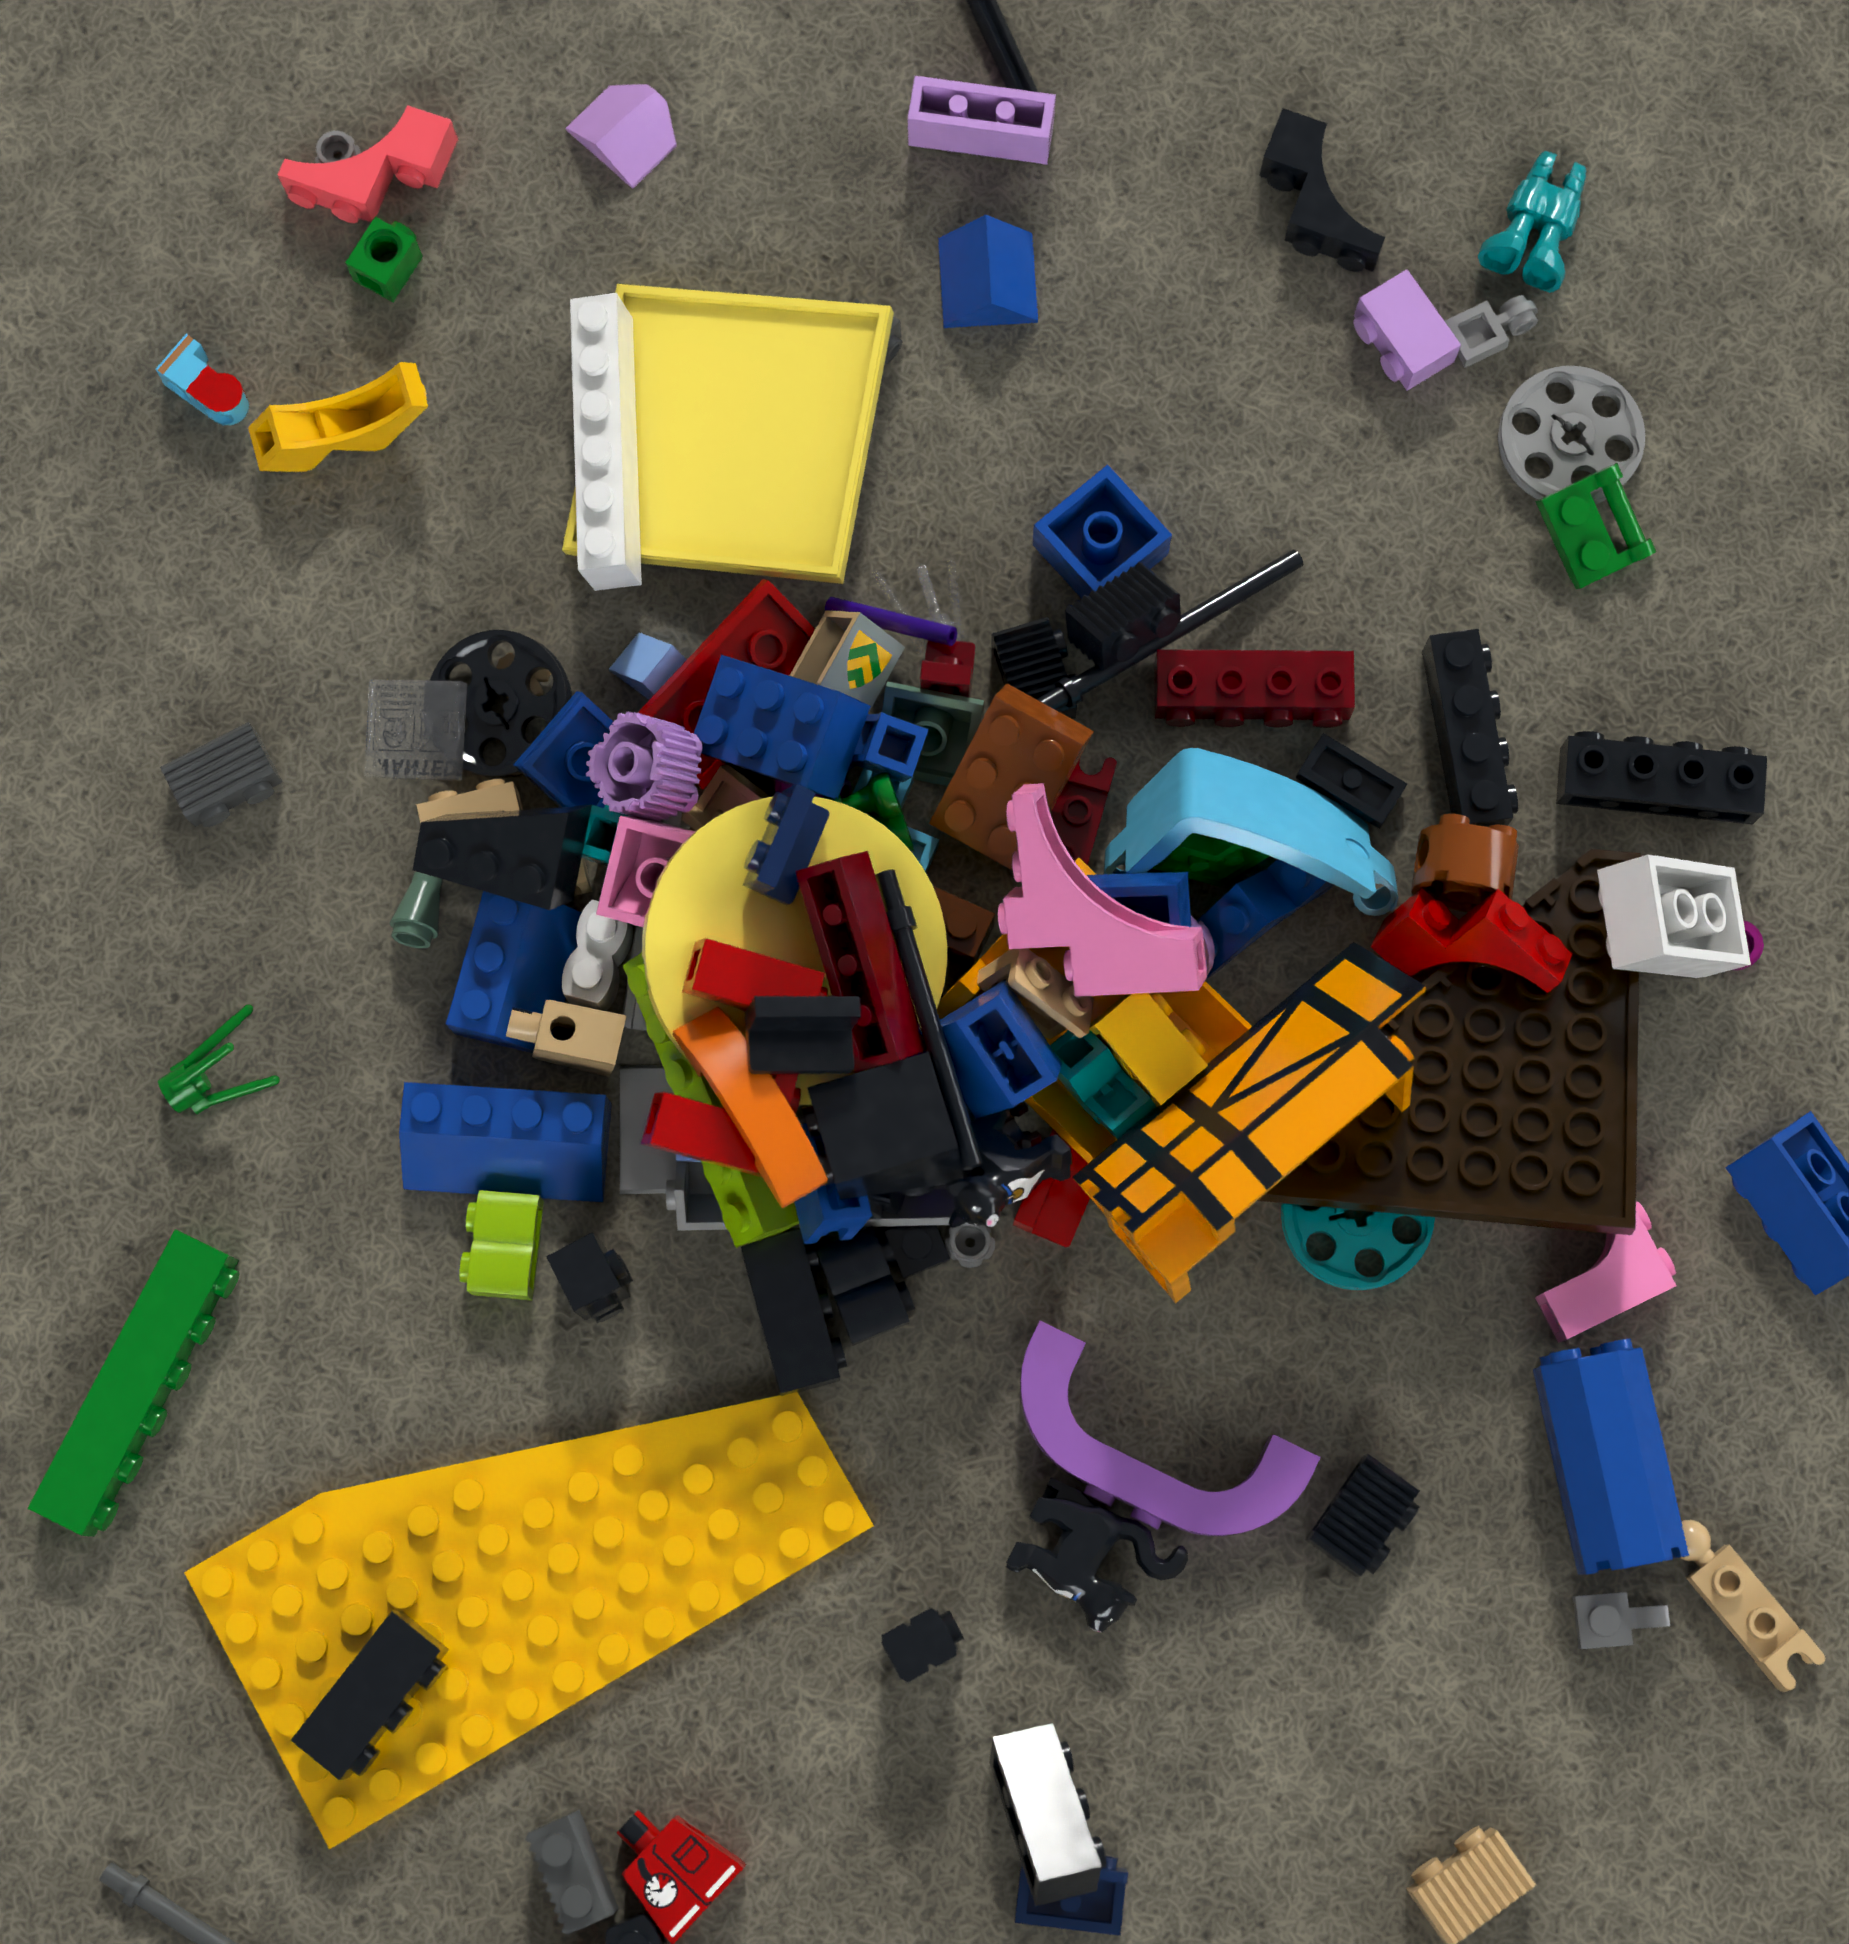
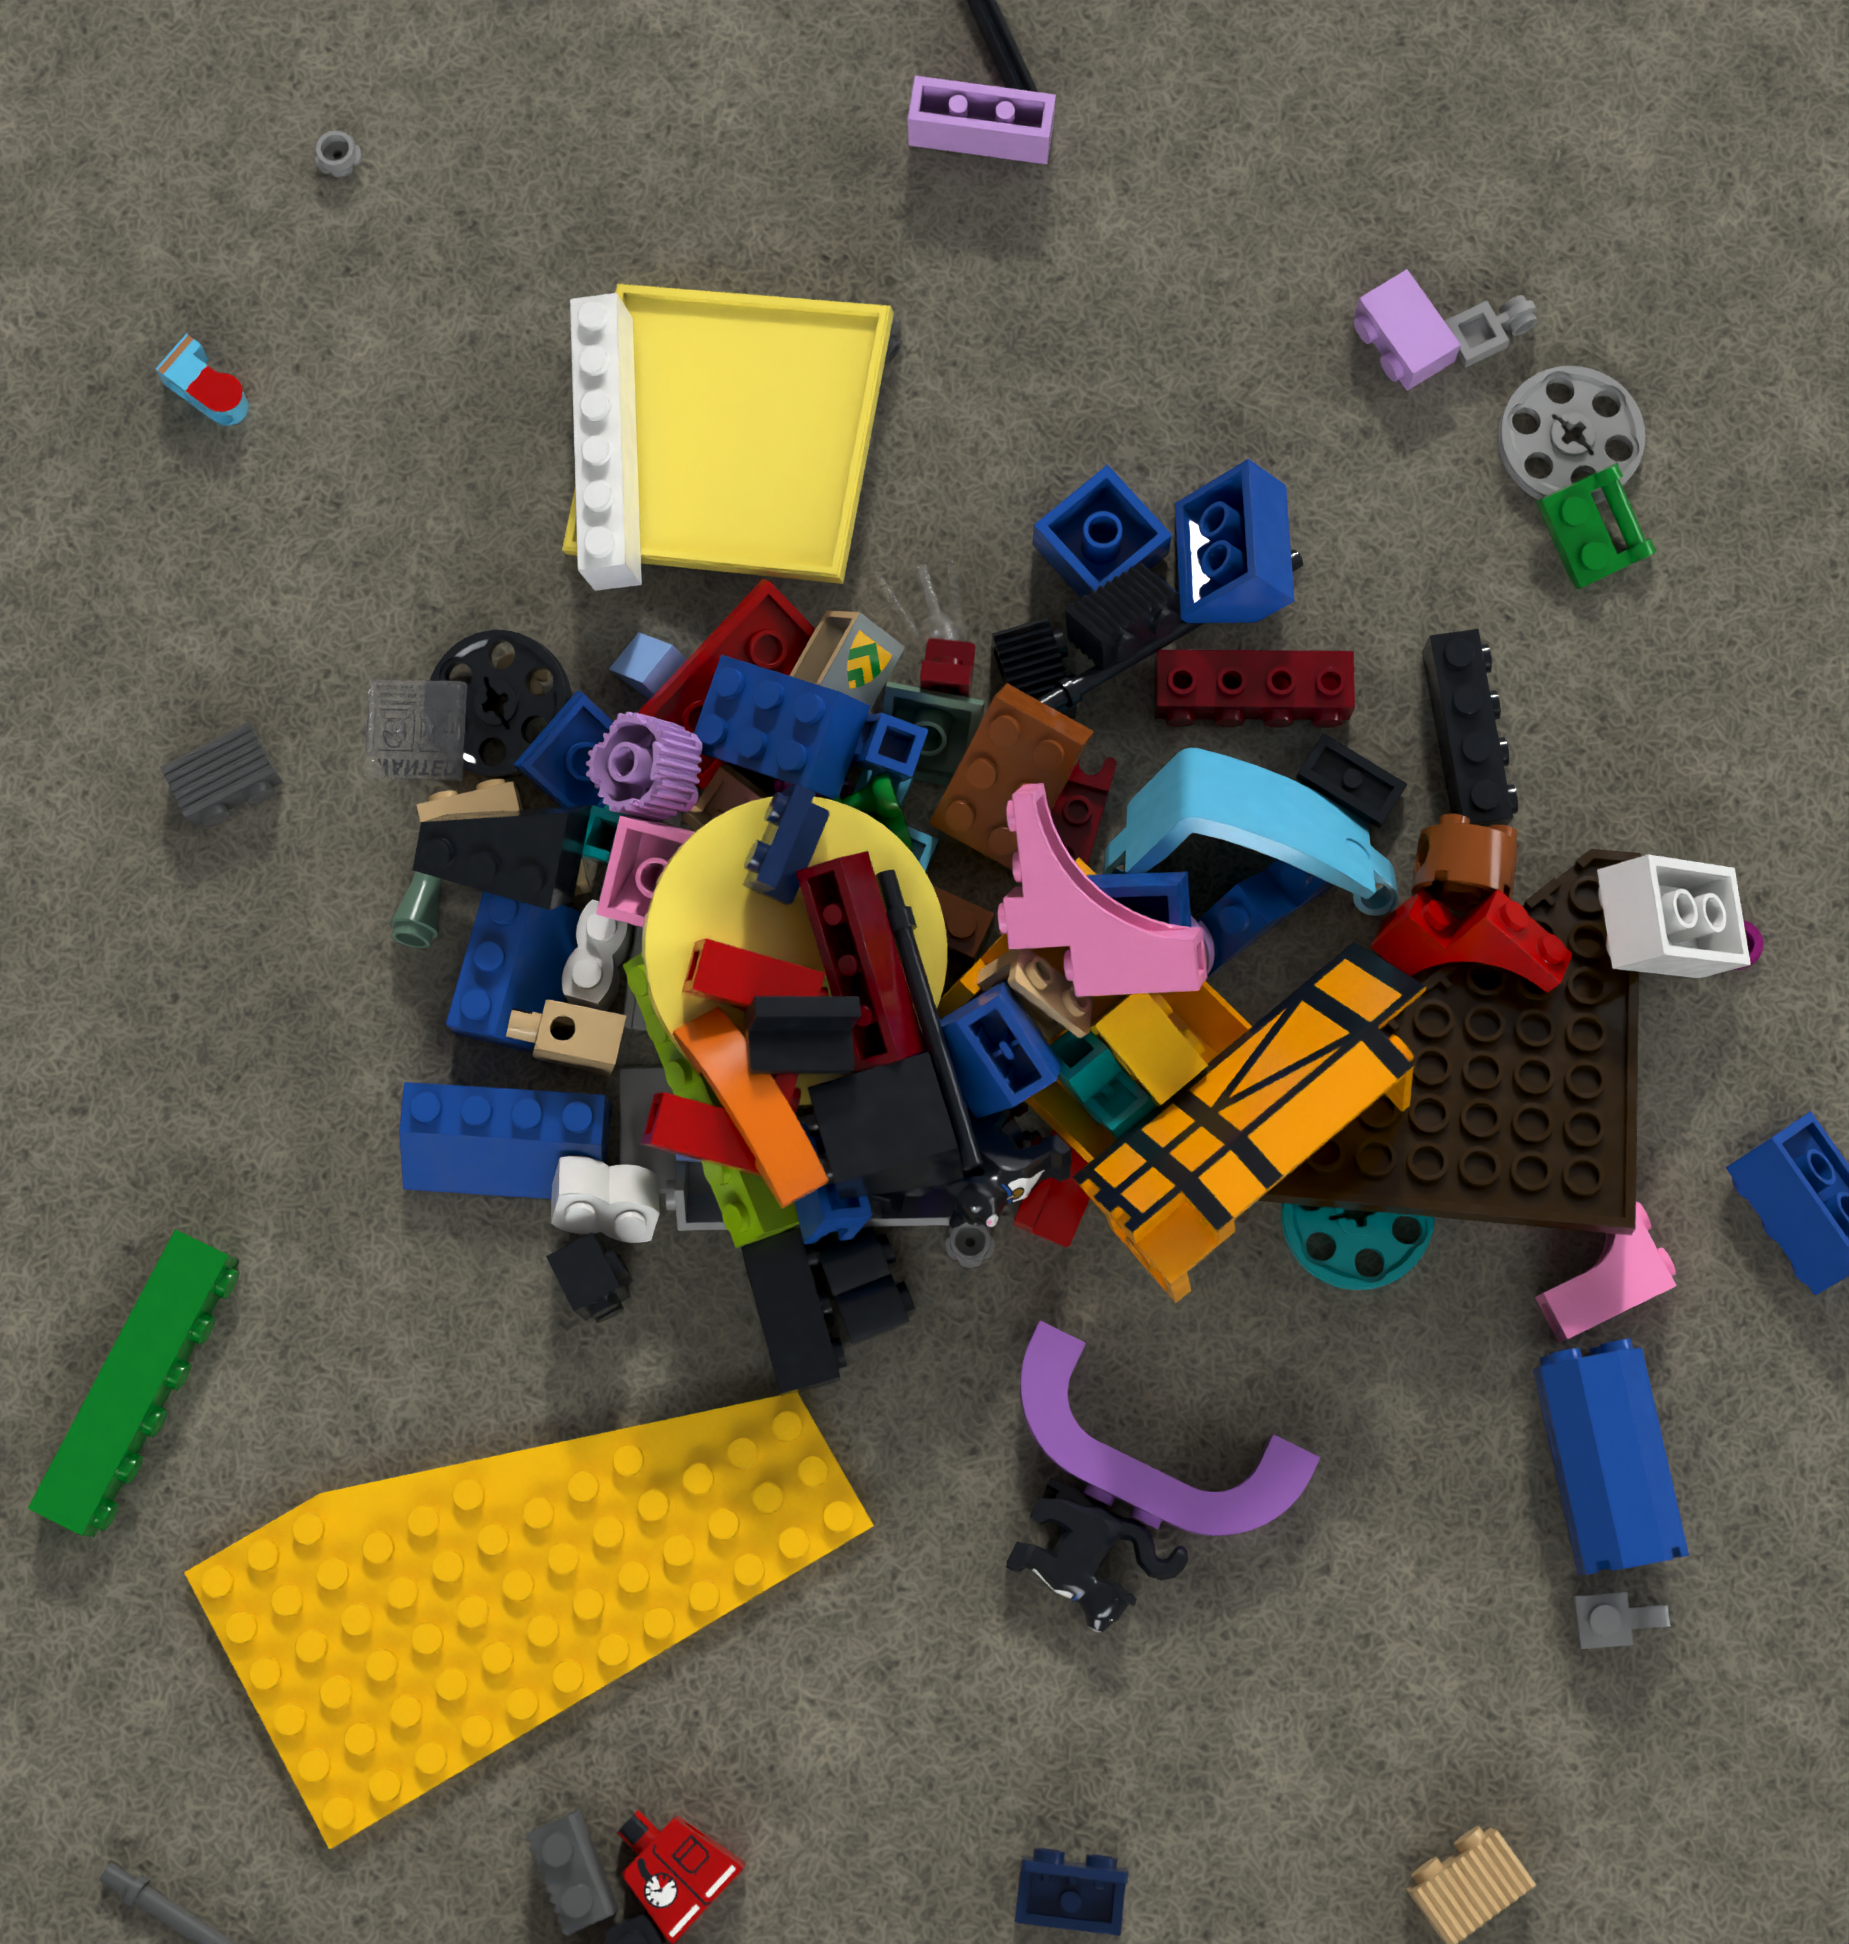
green plant [158,1005,280,1114] -> none
yellow arch [248,362,428,472] -> none
coral arch [278,105,458,223] -> none
black brick [291,1611,449,1780] -> none
green brick [345,217,423,302] -> none
lime brick [459,1190,544,1301] -> none
lavender slope [566,84,677,189] -> none
dark purple piece [825,597,958,646] -> none
black brick [881,1608,964,1683] -> none
black plate [884,1225,950,1279] -> none
blue slope [938,215,1038,328] -> none
brick [989,1723,1106,1906] -> none
green plate [1153,833,1269,887] -> none
black arch [1259,108,1385,272] -> none
black brick [1305,1454,1420,1577] -> none
teal piece [1478,151,1587,293] -> none
black brick [1556,731,1767,825] -> none
tan plate [1679,1520,1825,1692] -> none
none -> white brick [551,1156,660,1243]
none -> blue slope [1175,459,1295,623]

